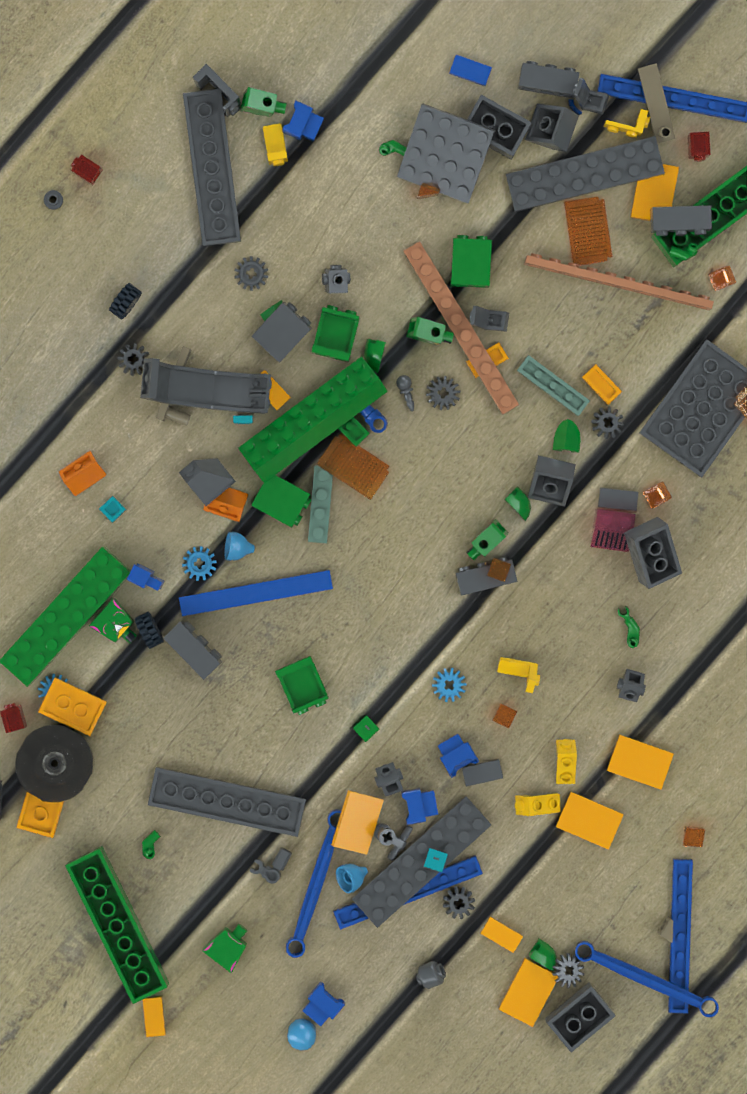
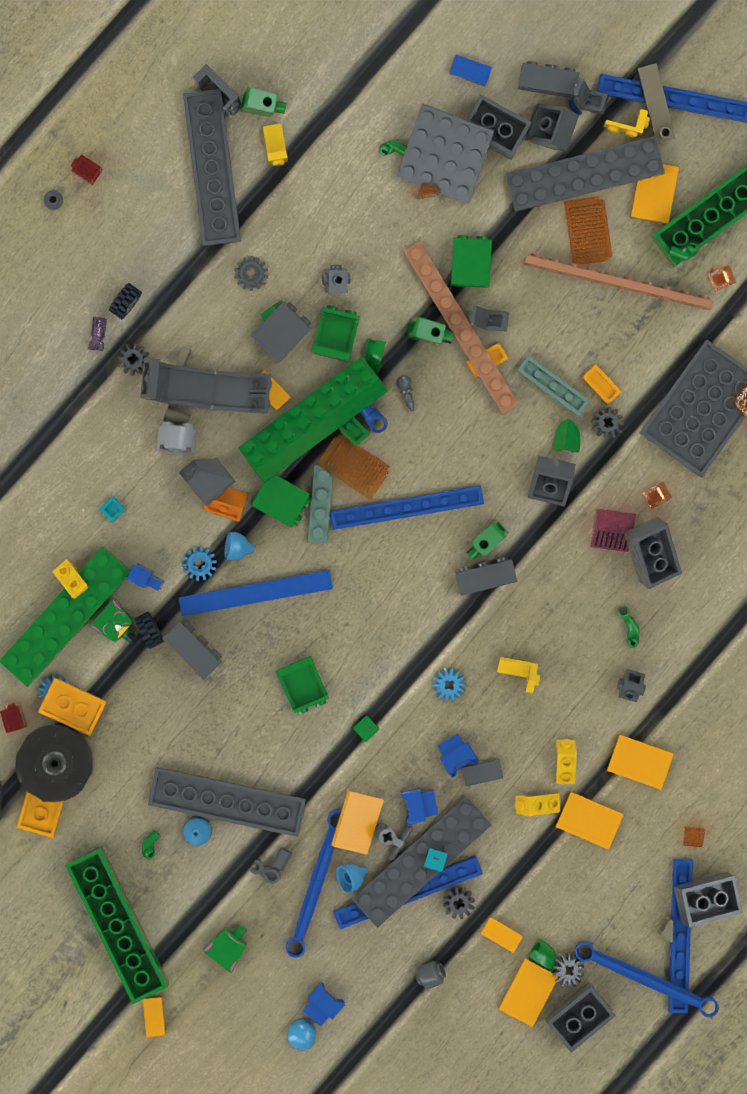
orange panel [59,451,106,496] -> none
teal tile [233,415,253,424] -> none
blue piece [282,100,324,141] -> none
dark grey brick [374,762,403,797] -> none
dark grey gear [426,376,460,410] -> none
clear orange slope [486,558,511,582] -> none
clear orange slope [492,703,517,728] -> none
green brick [504,486,531,521] -> none
dark grey tile [598,488,639,511] -> none
dark grey brick [650,205,712,236] -> none
clear red brick [687,132,711,162] -> none
none -> yellow bracket [52,559,88,599]
none -> clear purple bar [88,317,107,351]
none -> light grey brick [156,422,197,455]
none -> dark azure helmet [183,816,212,846]
none -> blue tile [330,485,484,530]
none -> dark grey brick [674,872,743,927]

